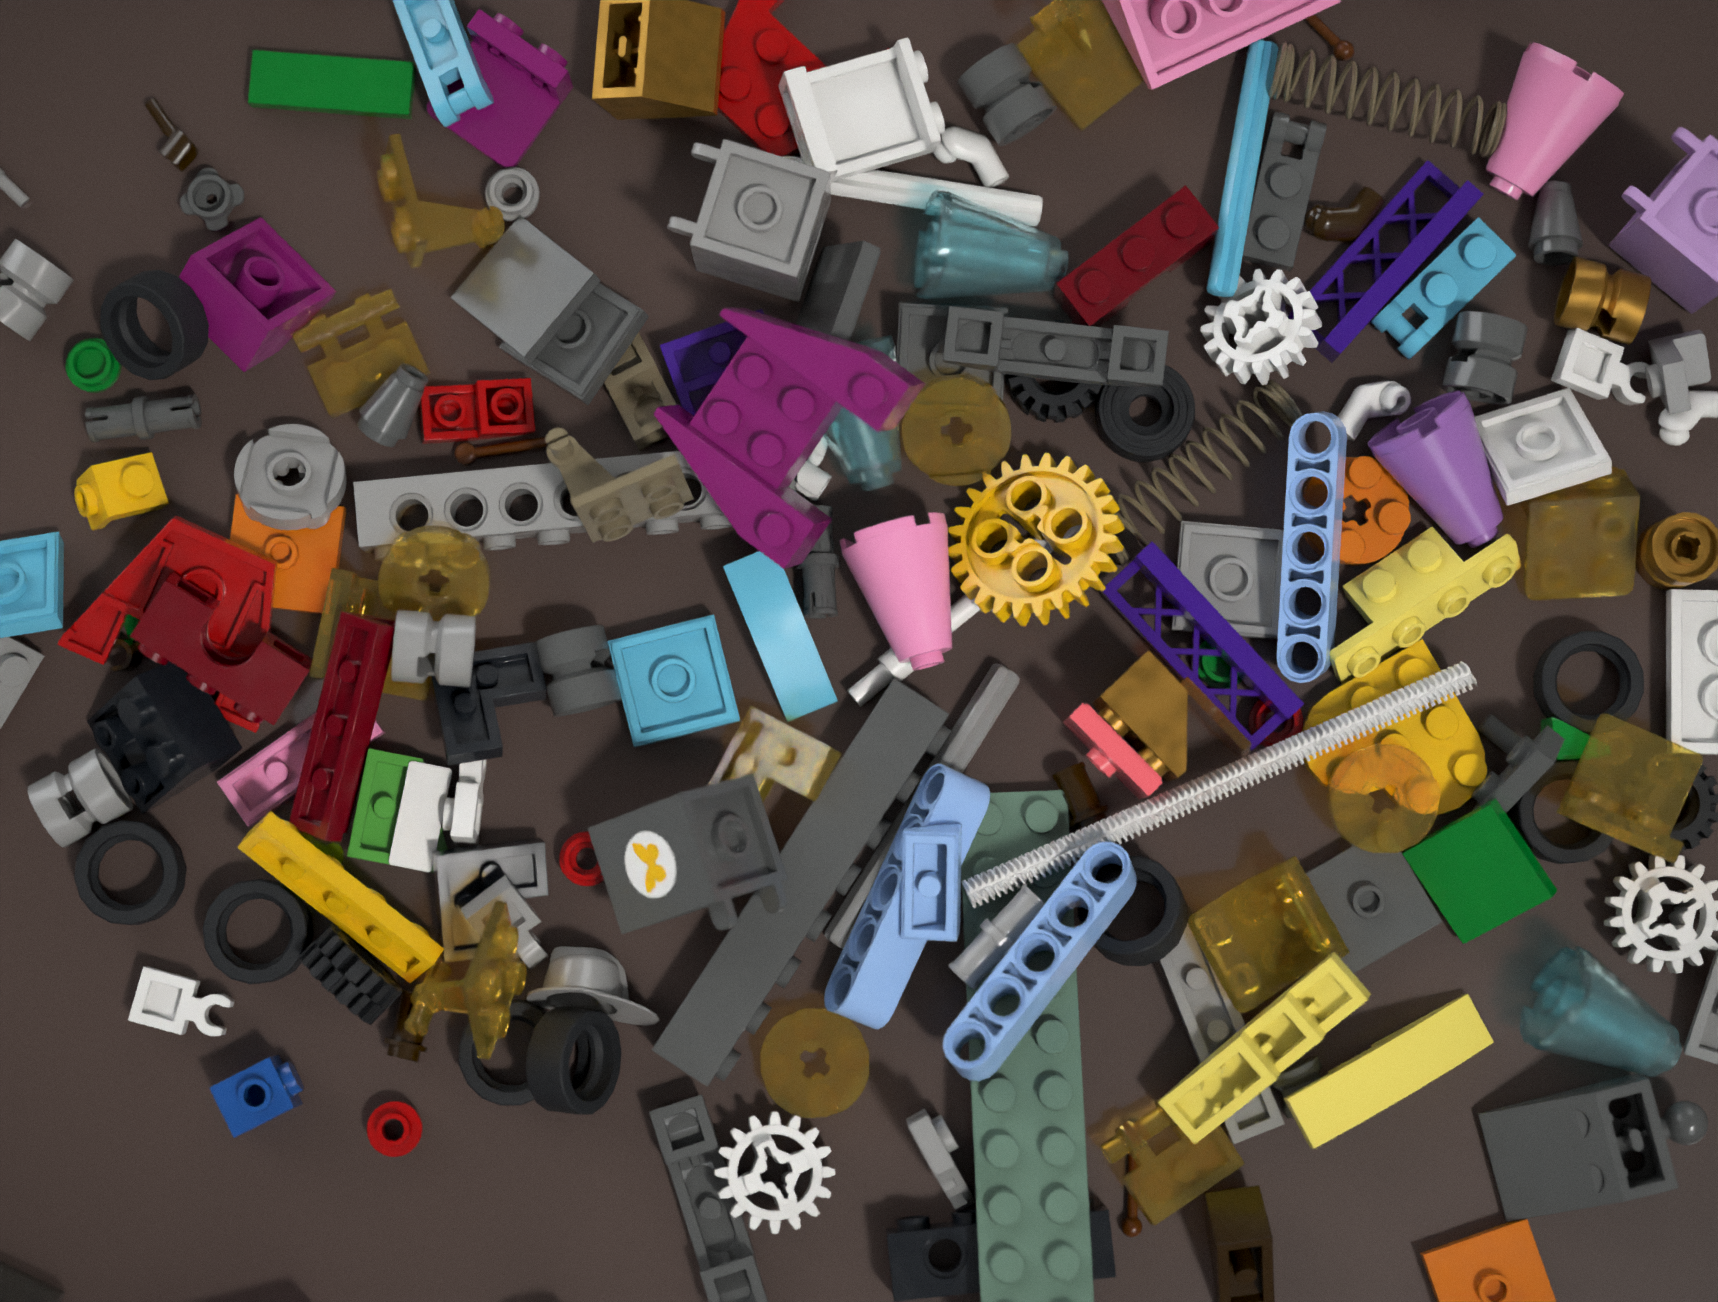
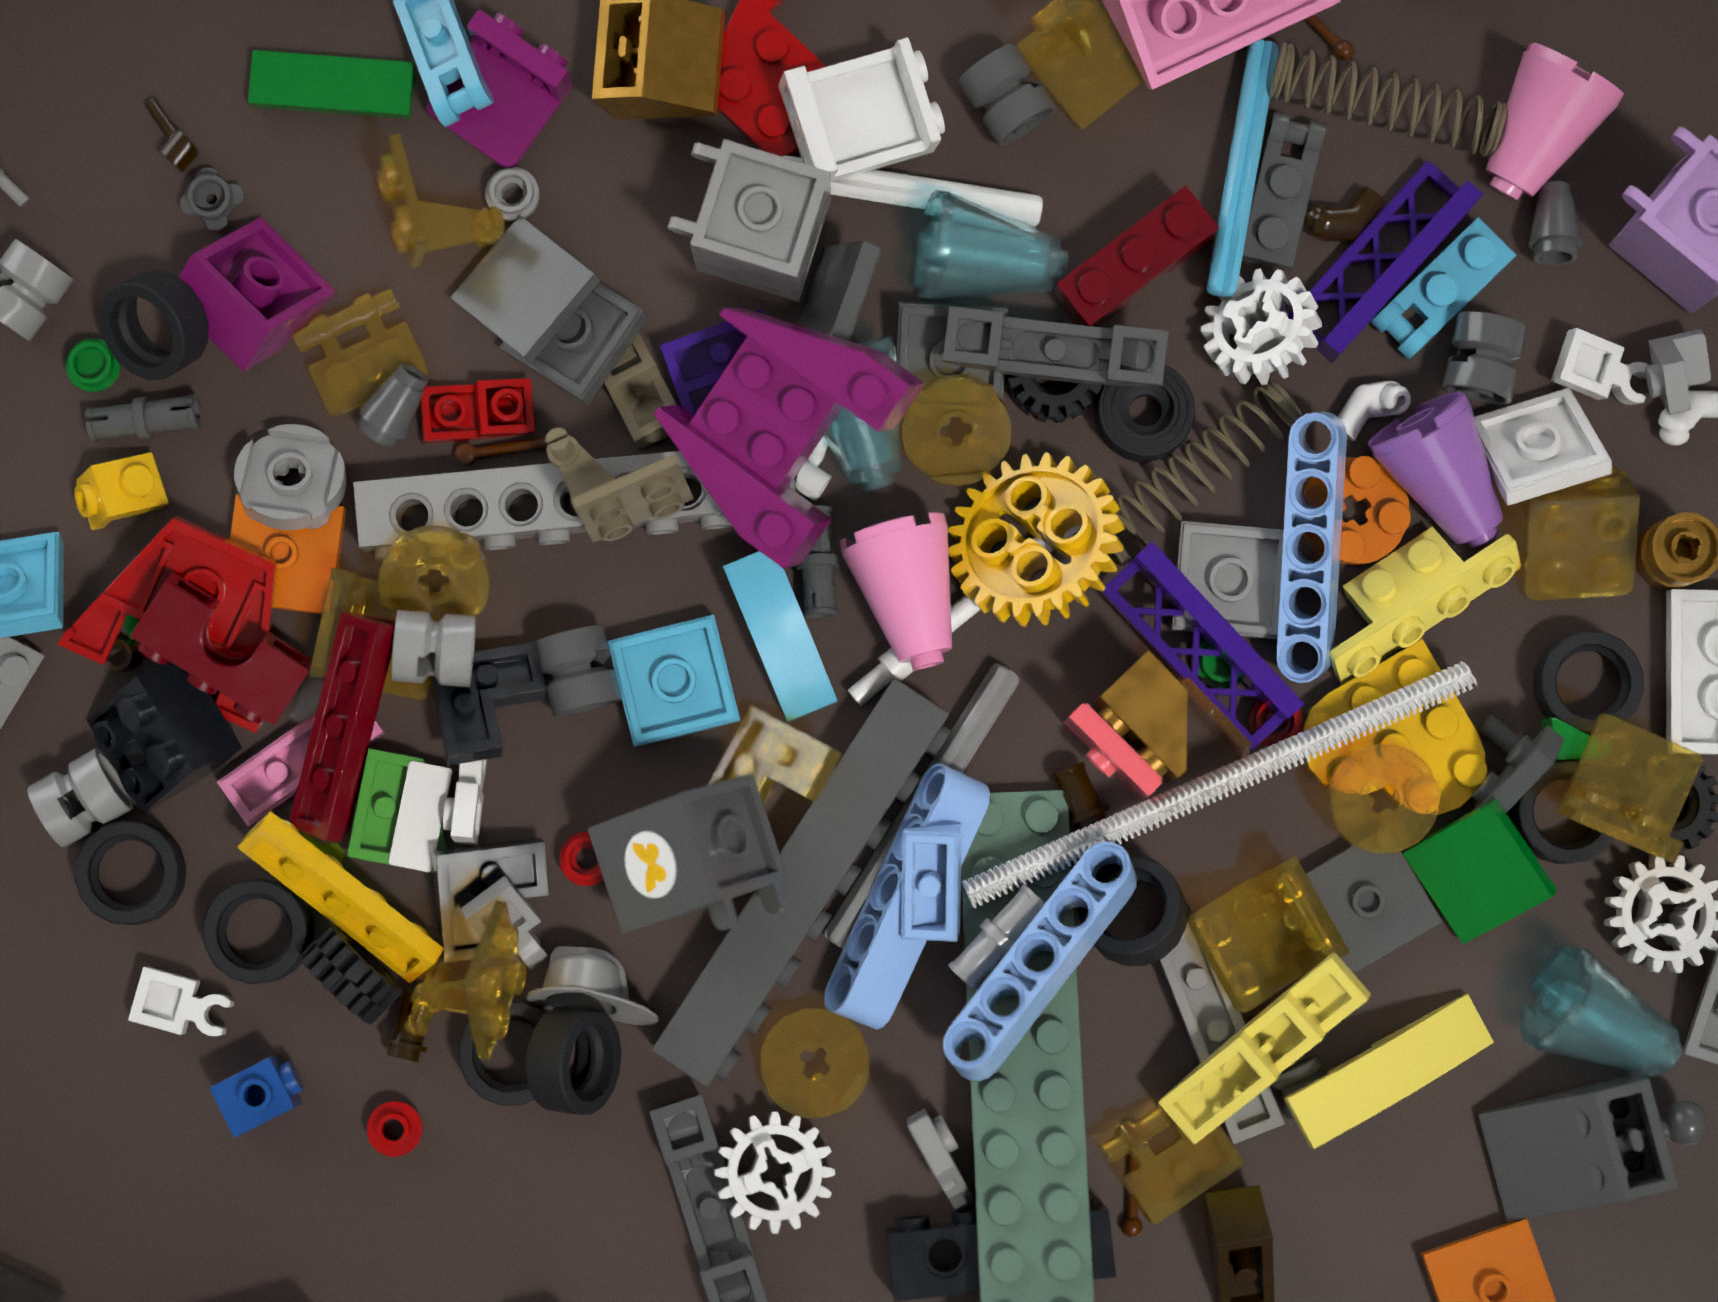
white arm [933,126,1009,188] -> none
pearl gold wheel [1554,256,1651,345] -> none

